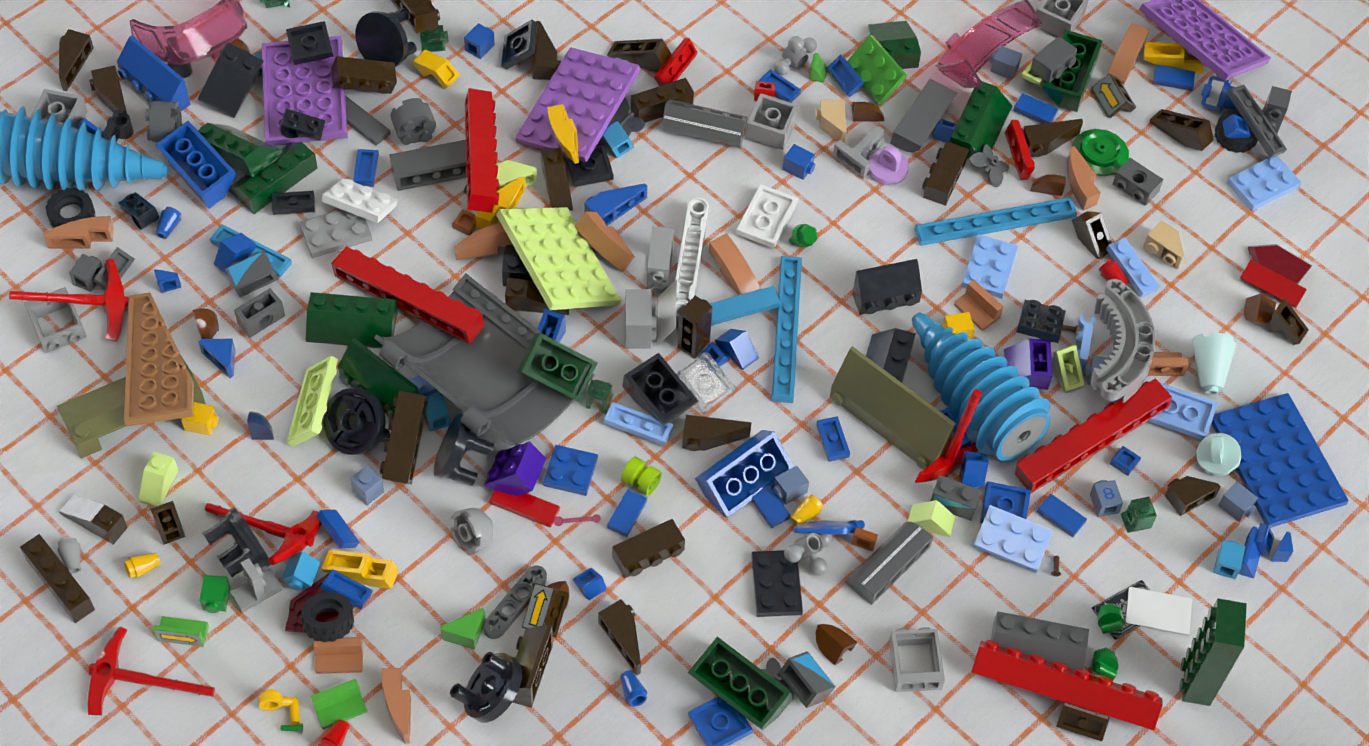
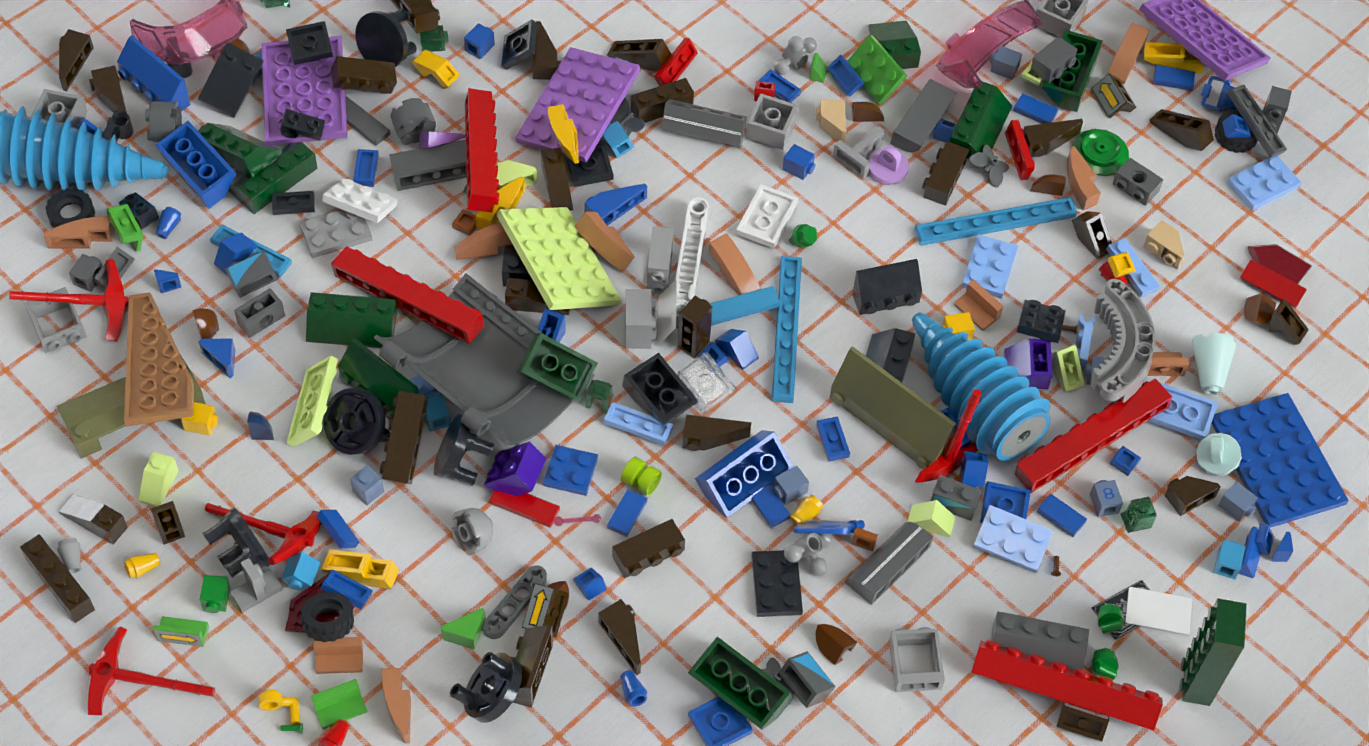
none -> bright green panel [106,204,143,252]
none -> medium lavender slope [419,132,465,148]
none -> yellow tile [1107,251,1136,278]

